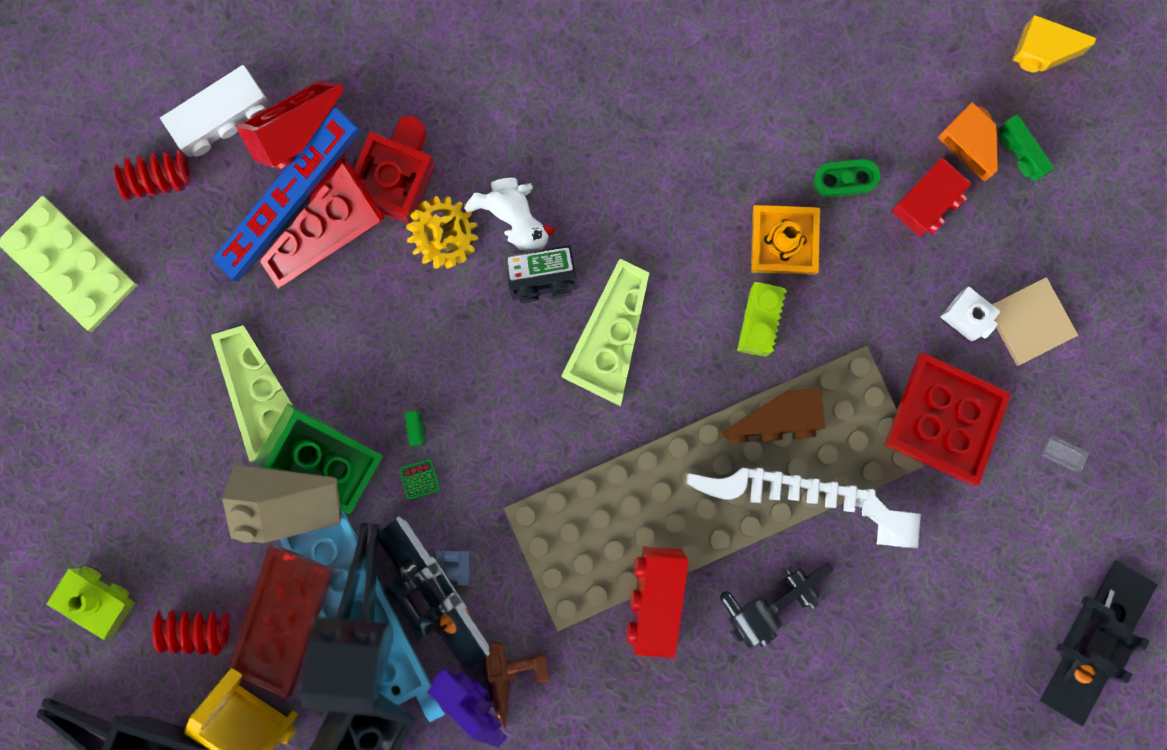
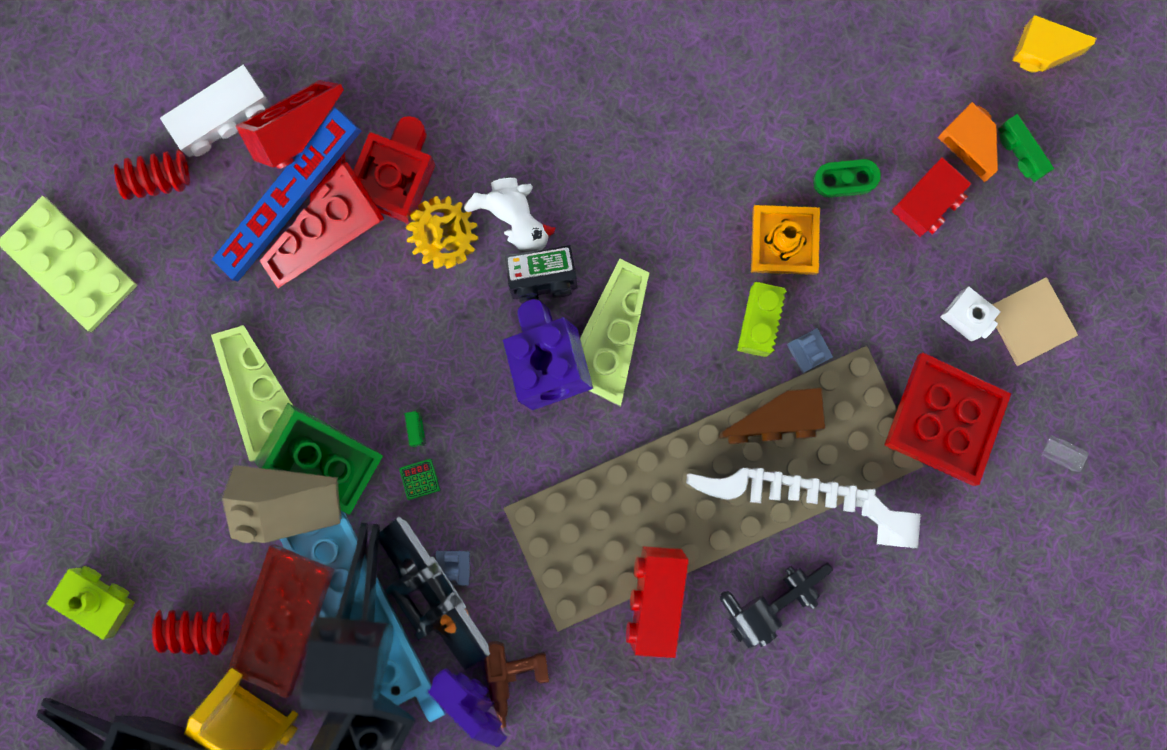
black piece [1040,560,1157,727] -> none
none -> dark purple brick [503,299,593,411]
none -> sand blue tile [787,328,833,373]

